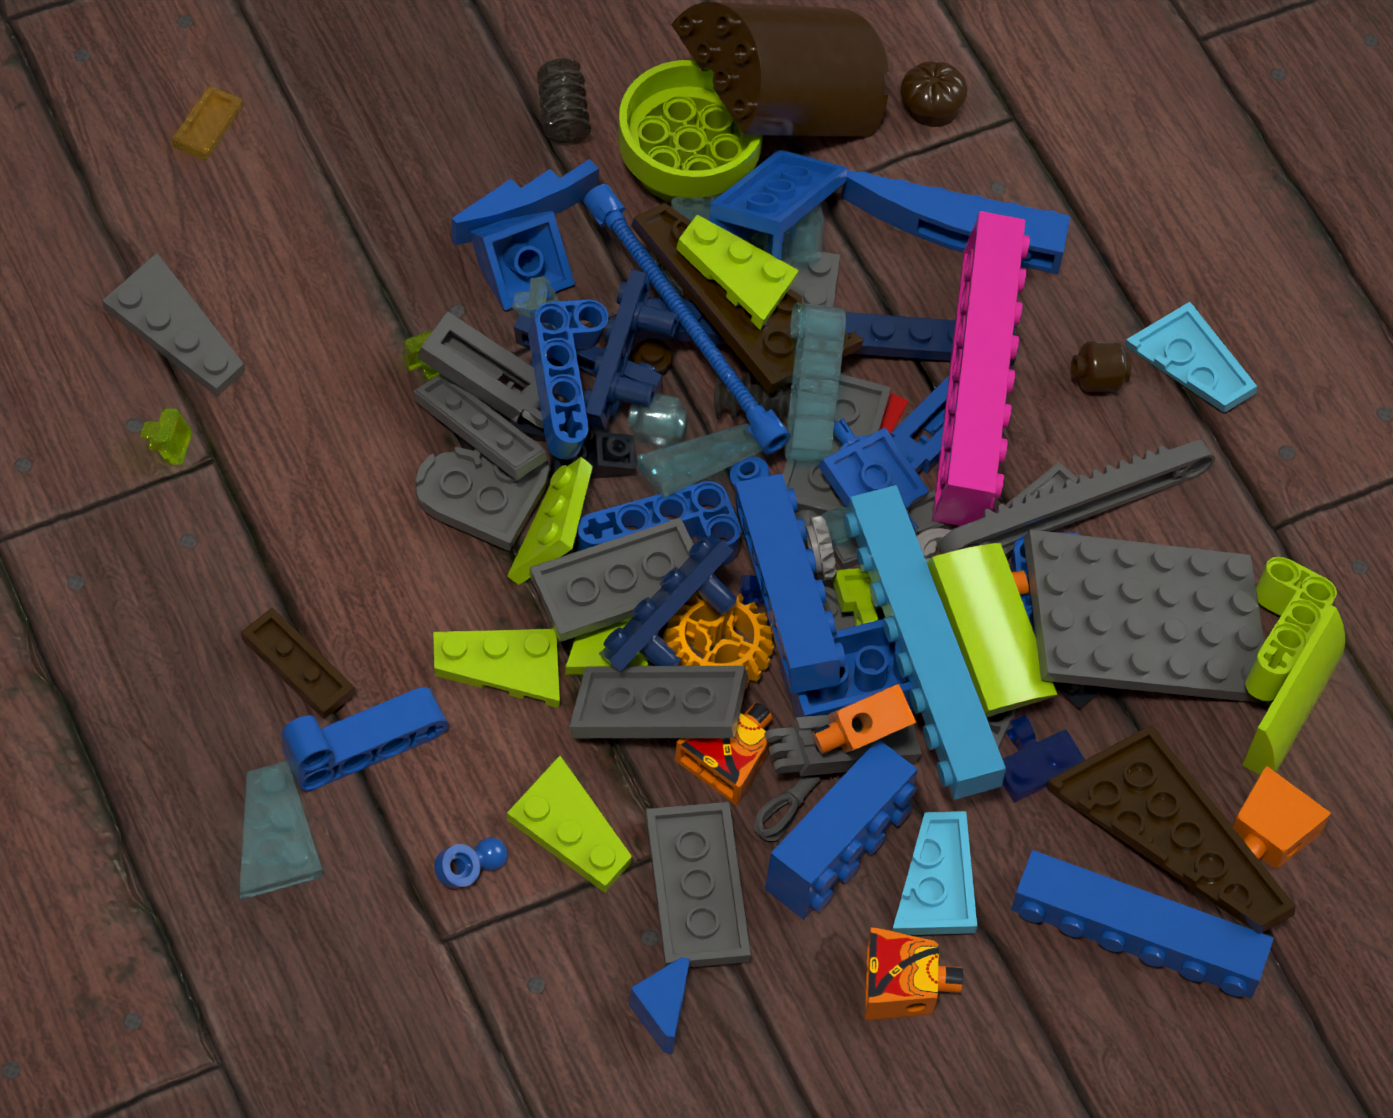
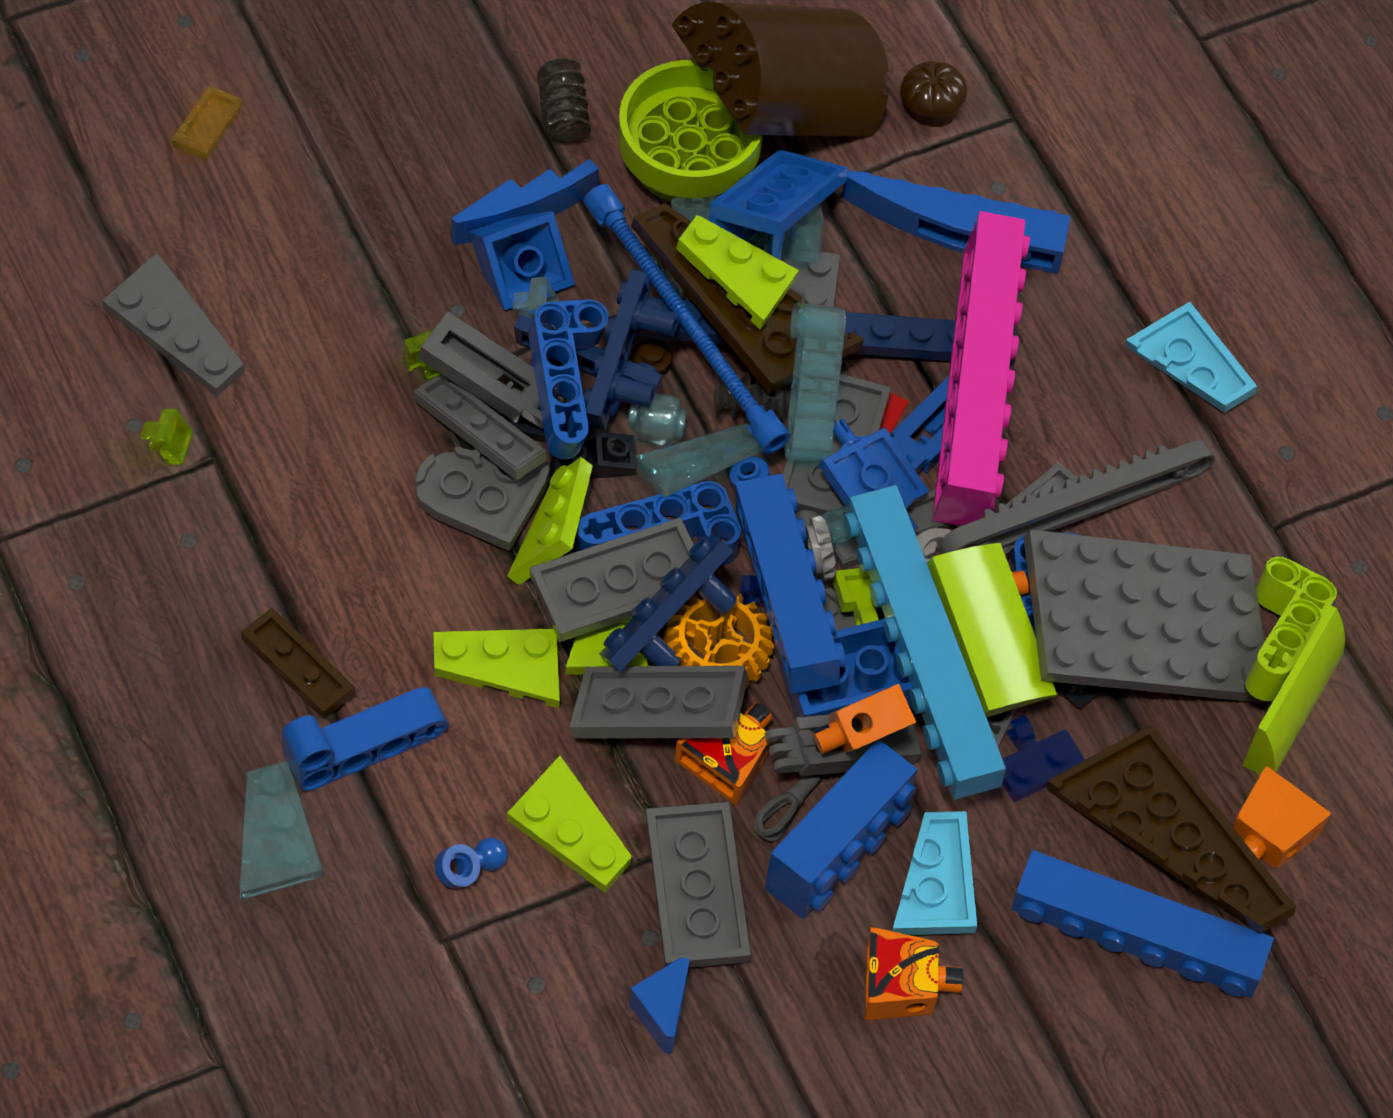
dark brown head [1071,341,1132,392] -> none

